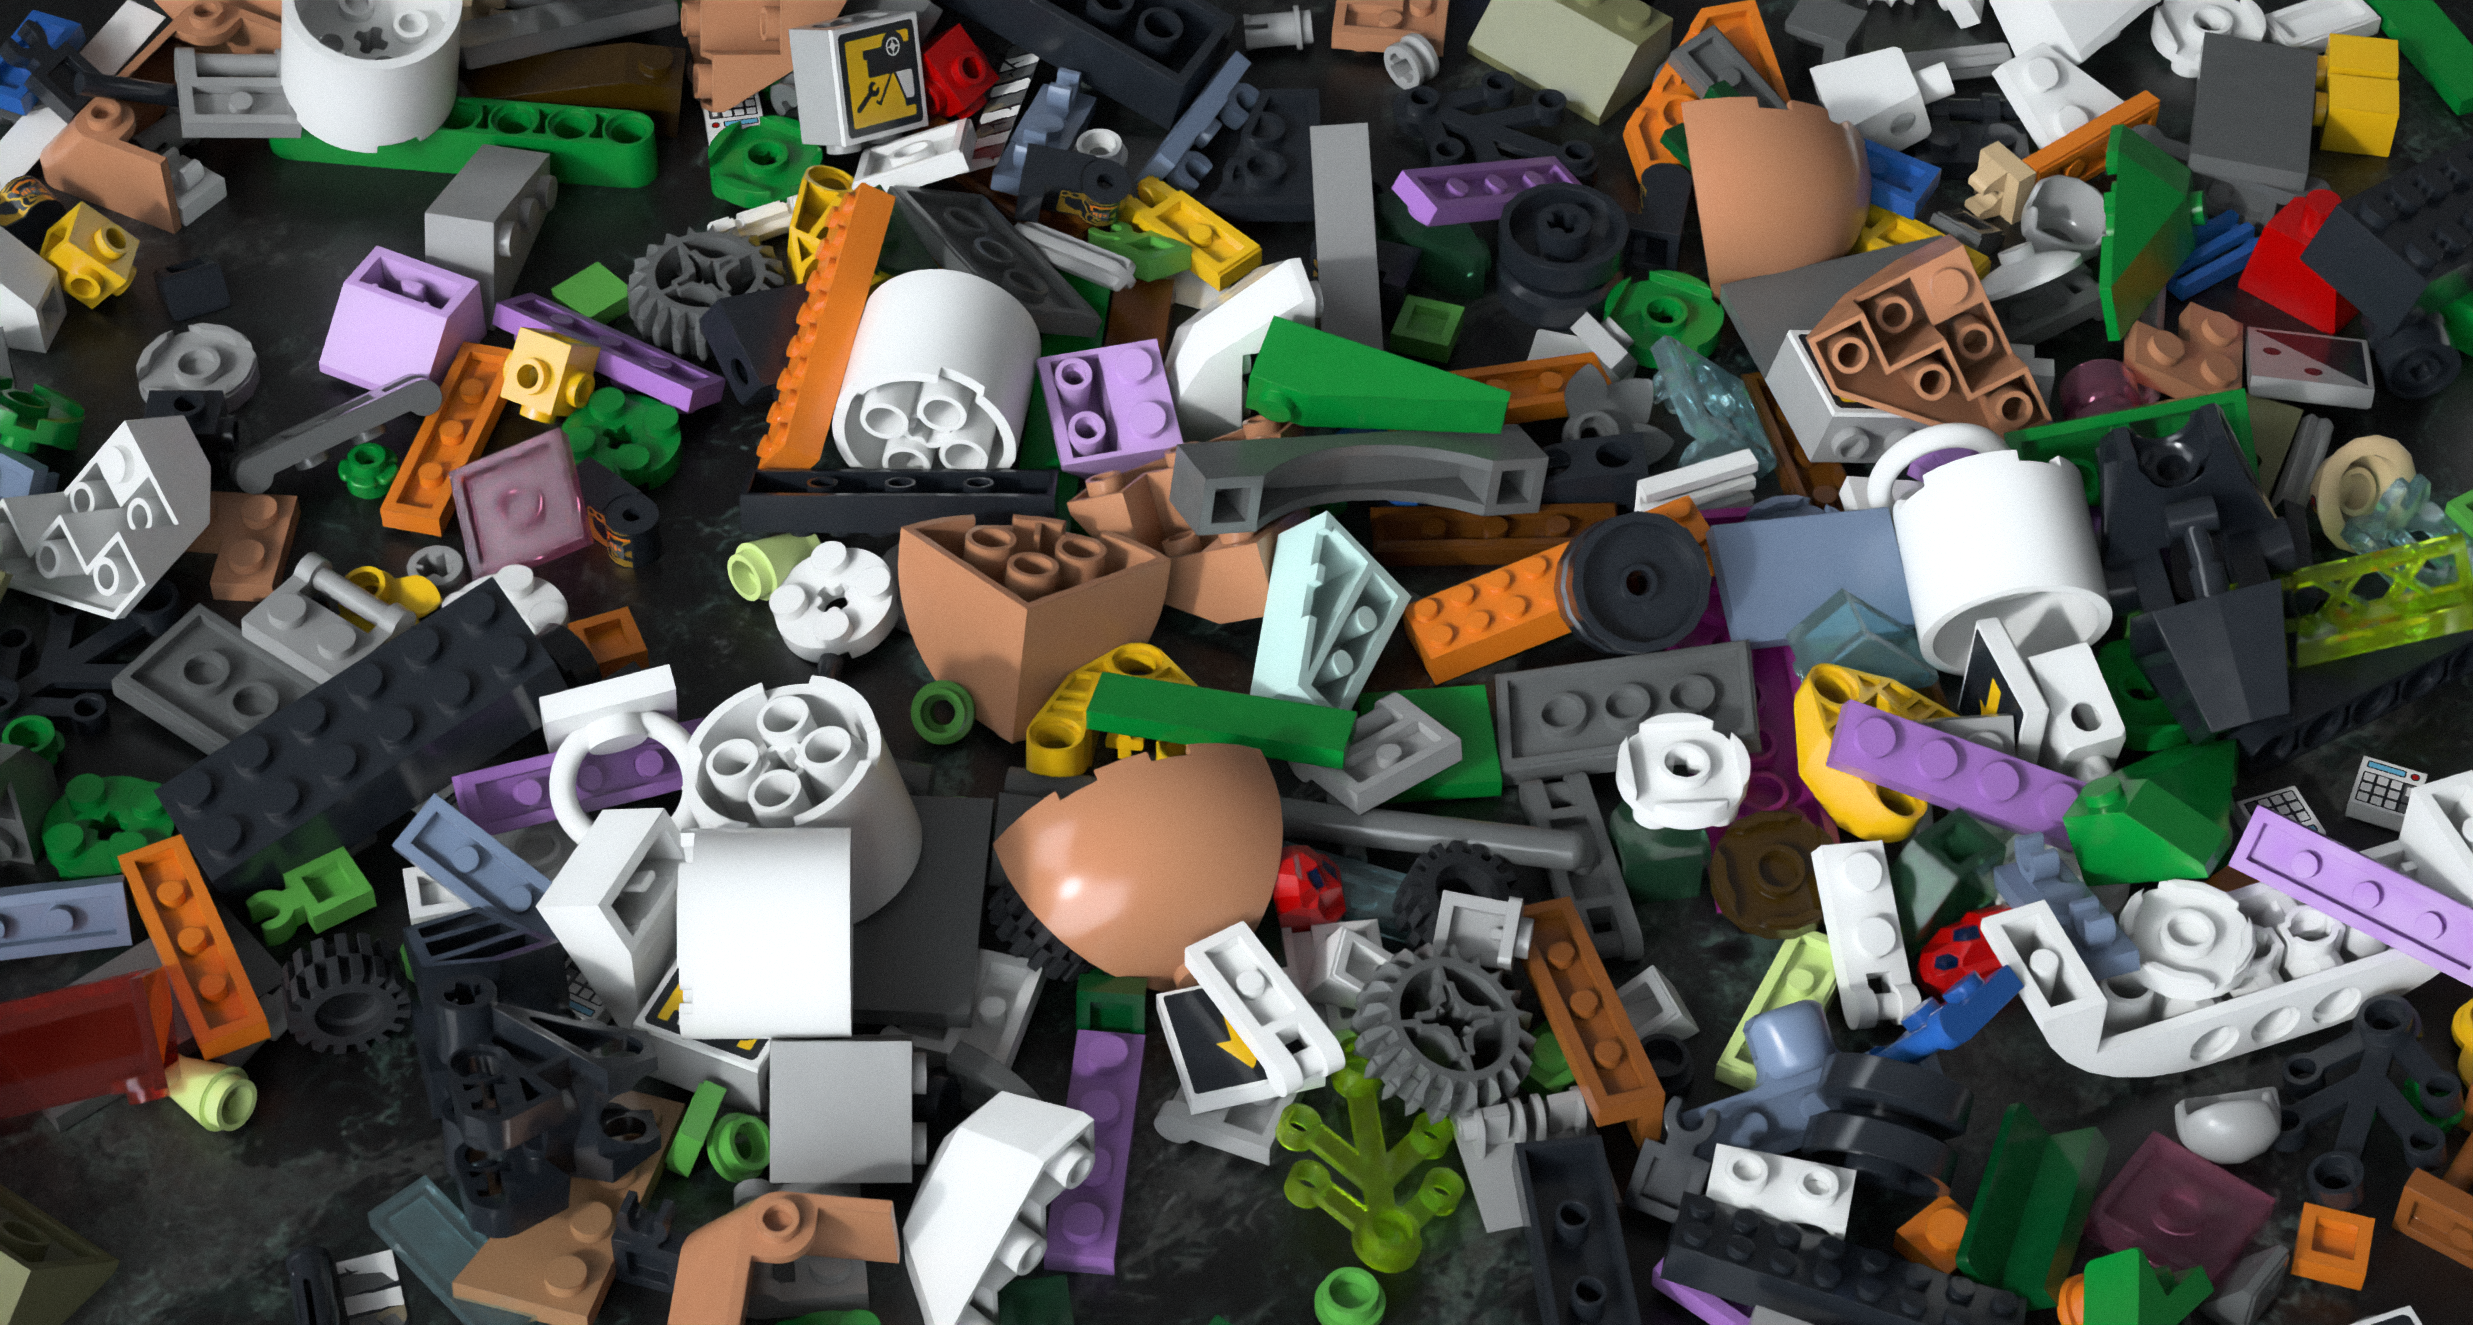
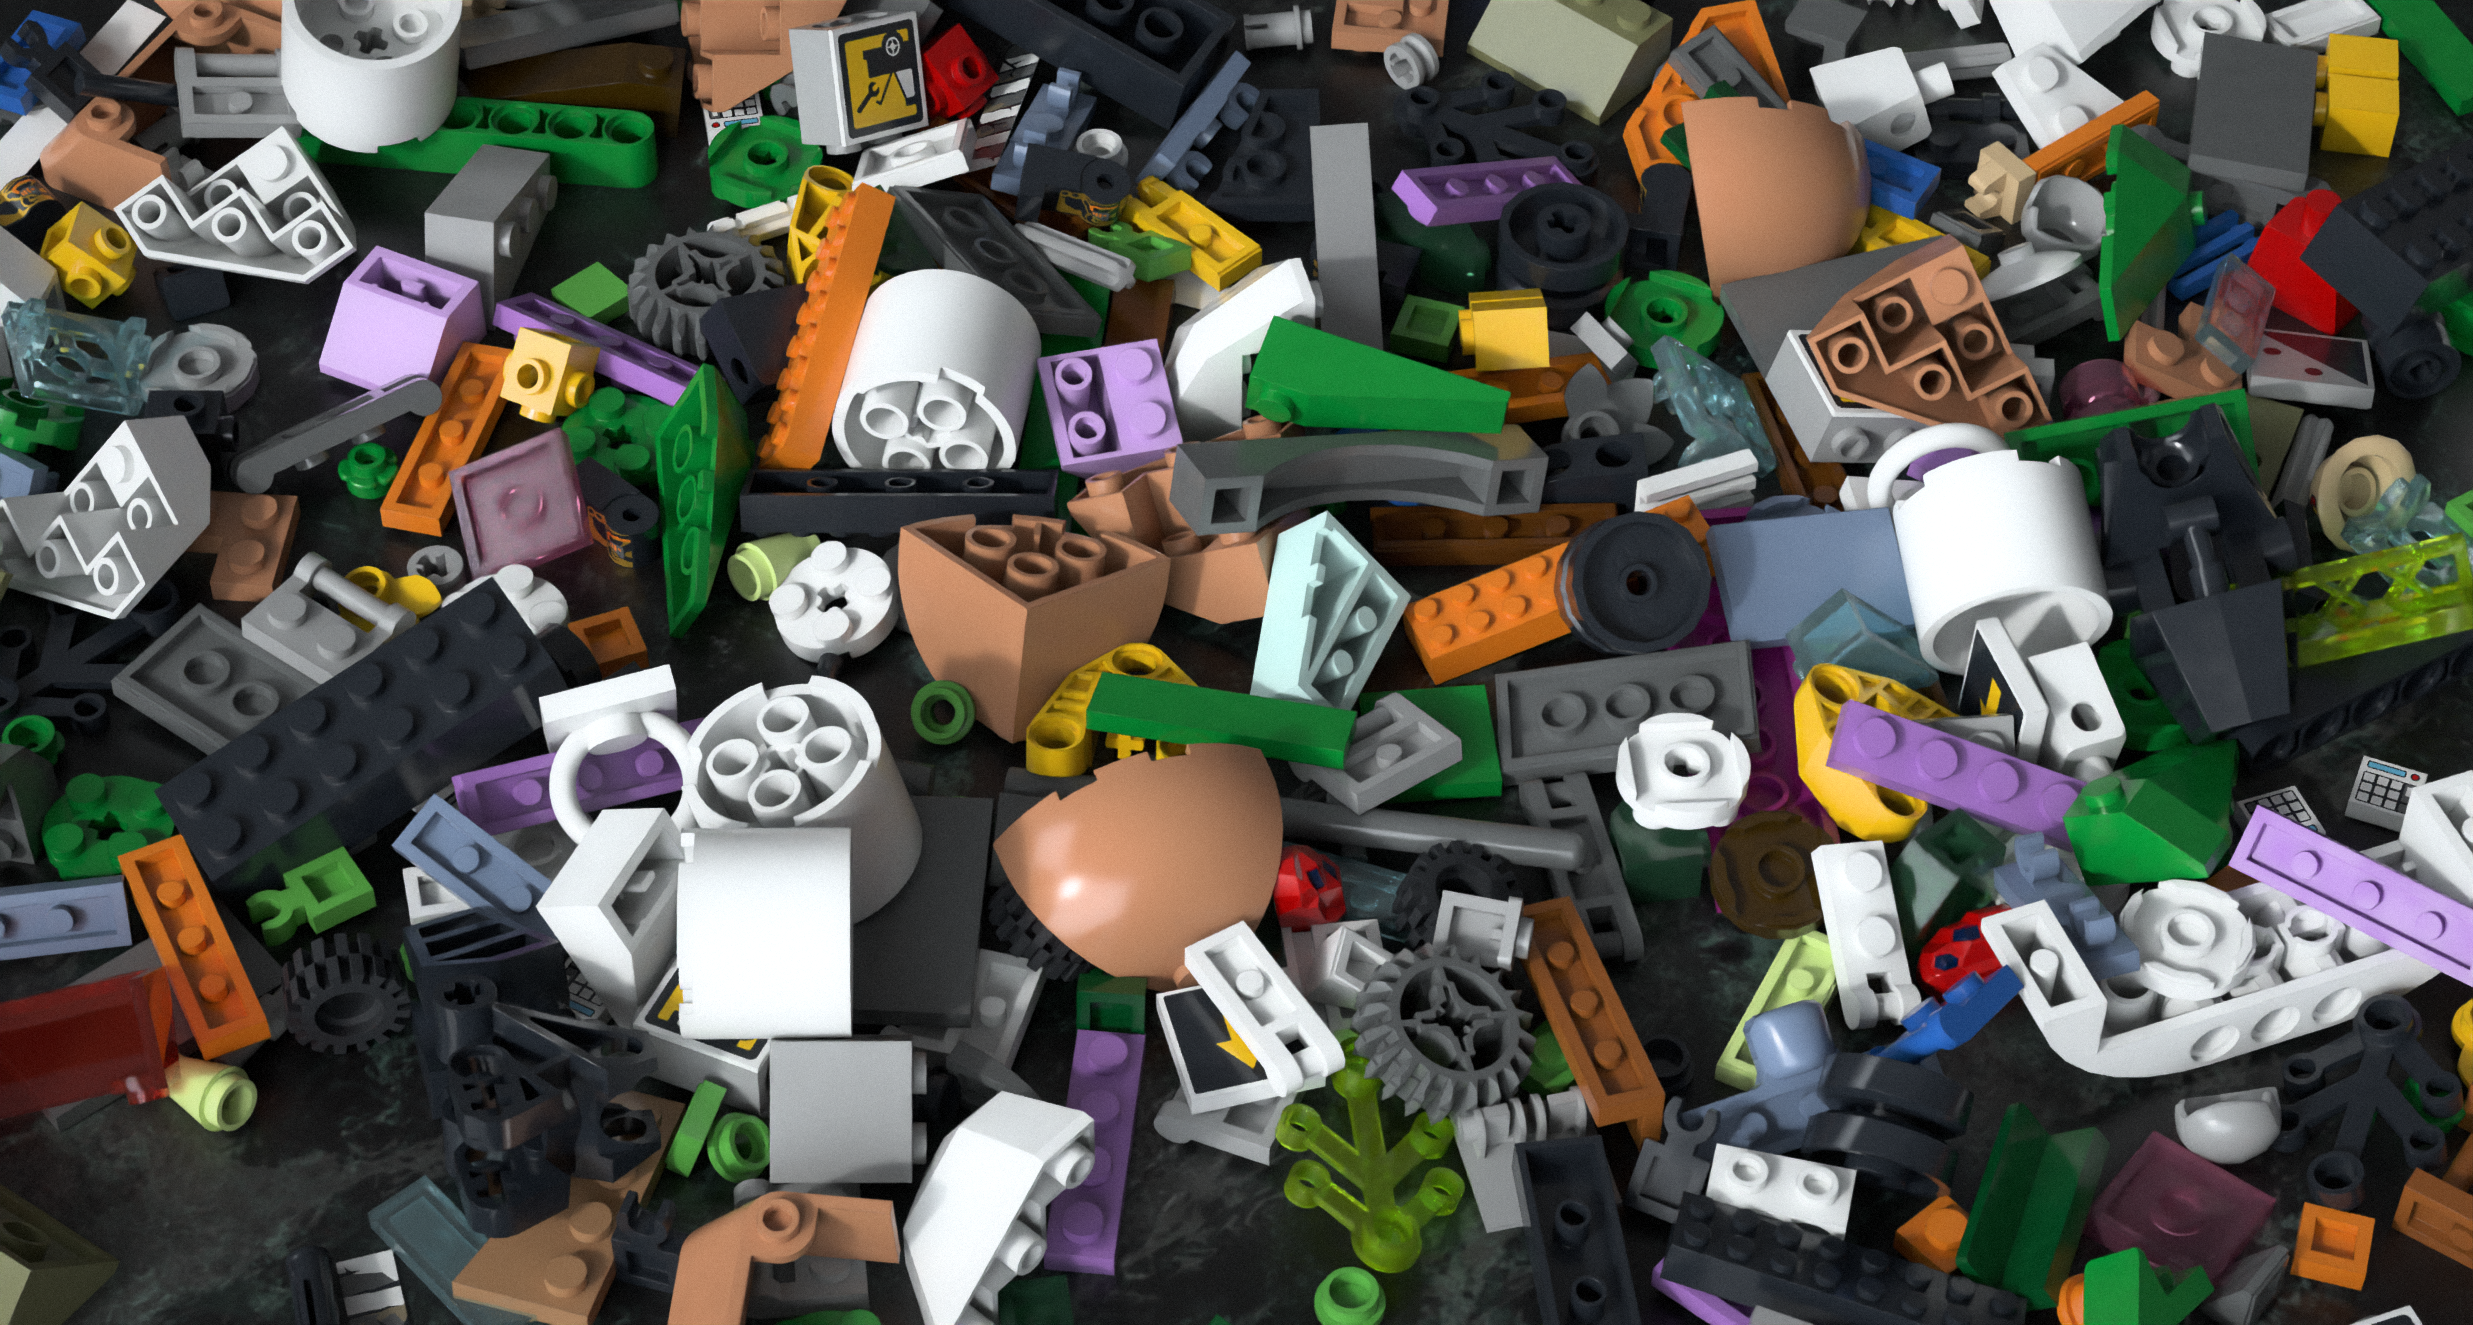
white slope [1616,965,1700,1041] -> none
none -> clear light blue piece [1,297,152,416]
none -> white brick [114,126,357,284]
none -> green wedge [654,363,755,639]
none -> yellow piece [1458,288,1550,372]
none -> clear light blue tile [2195,252,2276,375]

